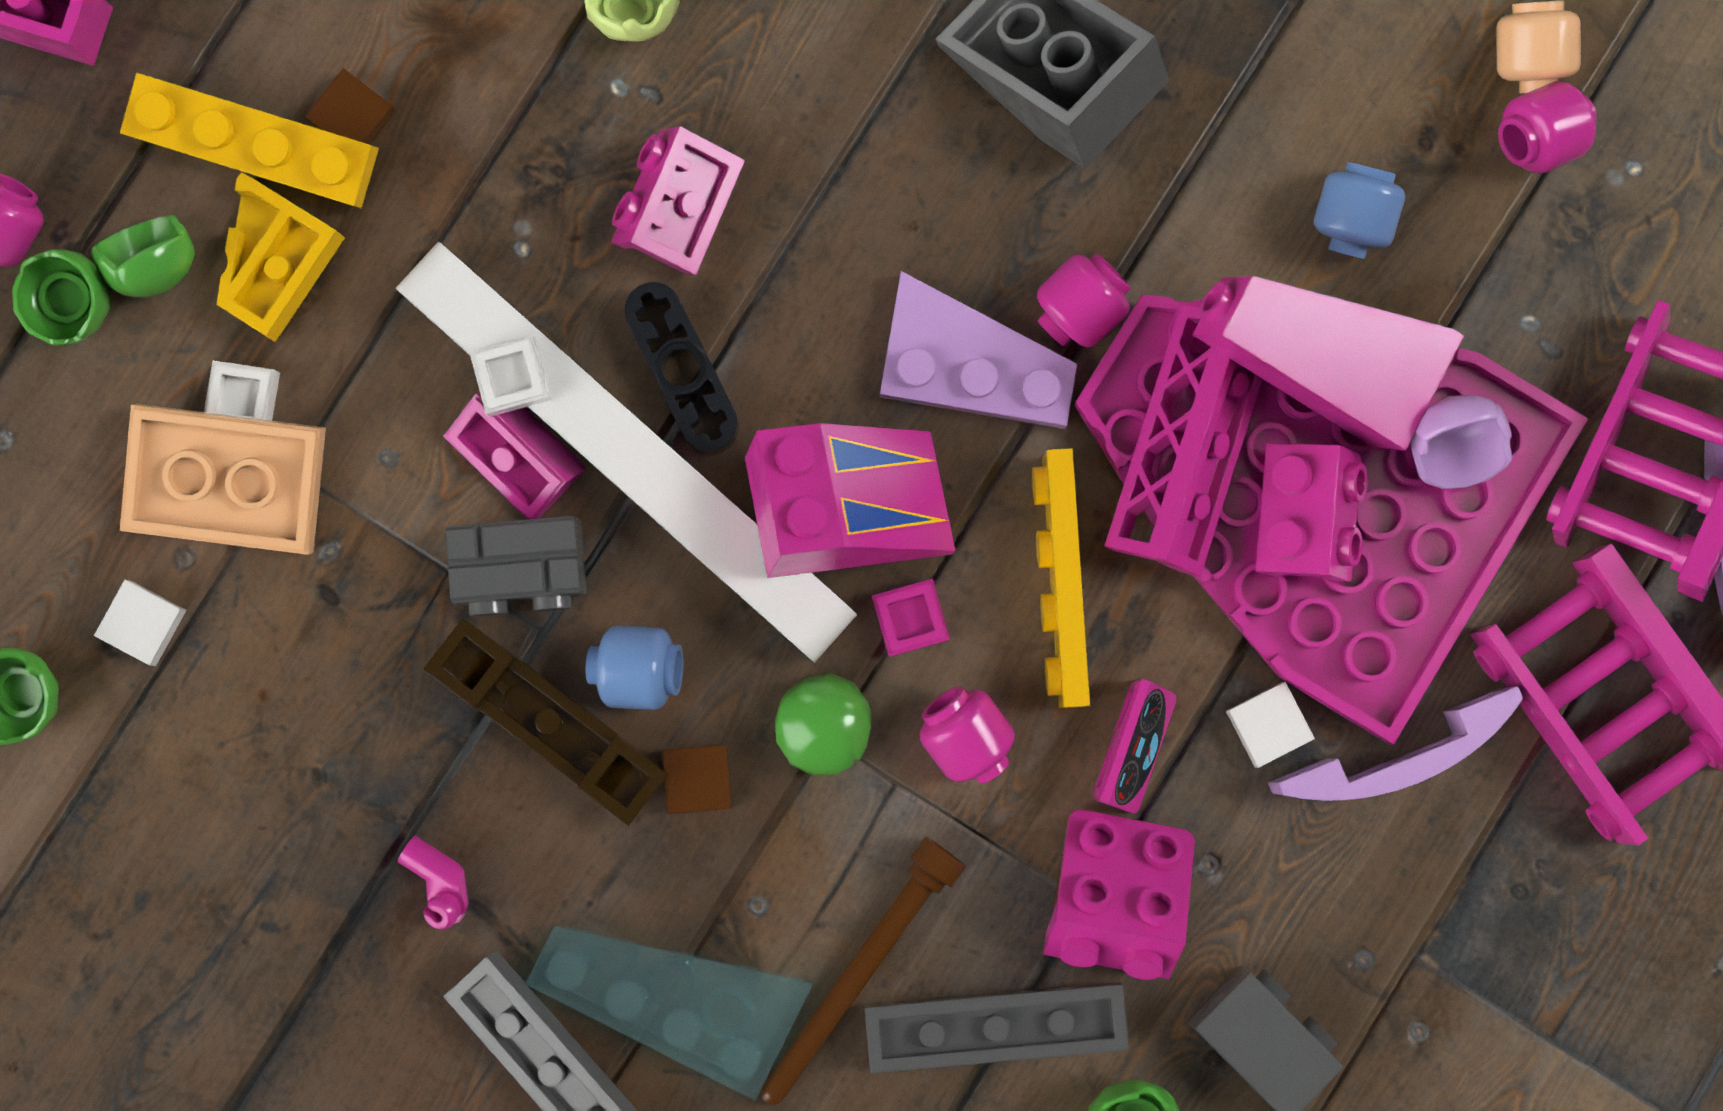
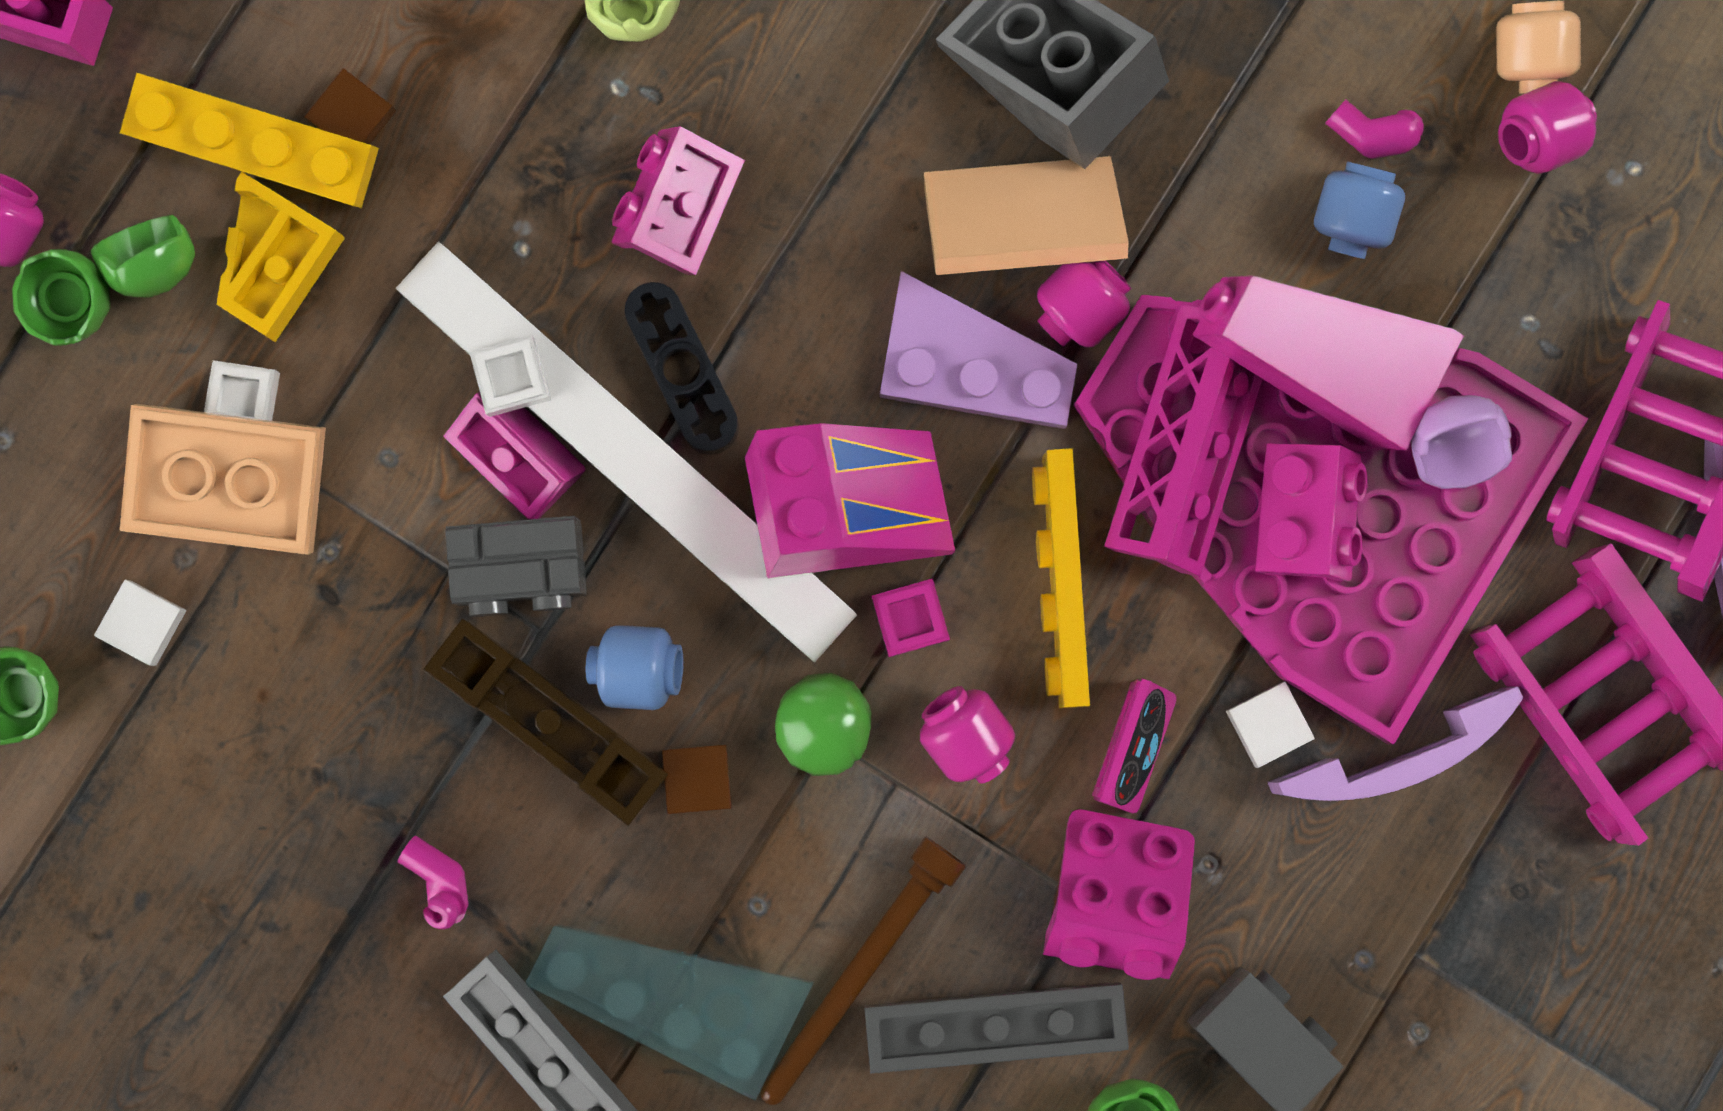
none -> light nougat tile [924,156,1129,275]
none -> dark pink arm [1325,99,1424,159]

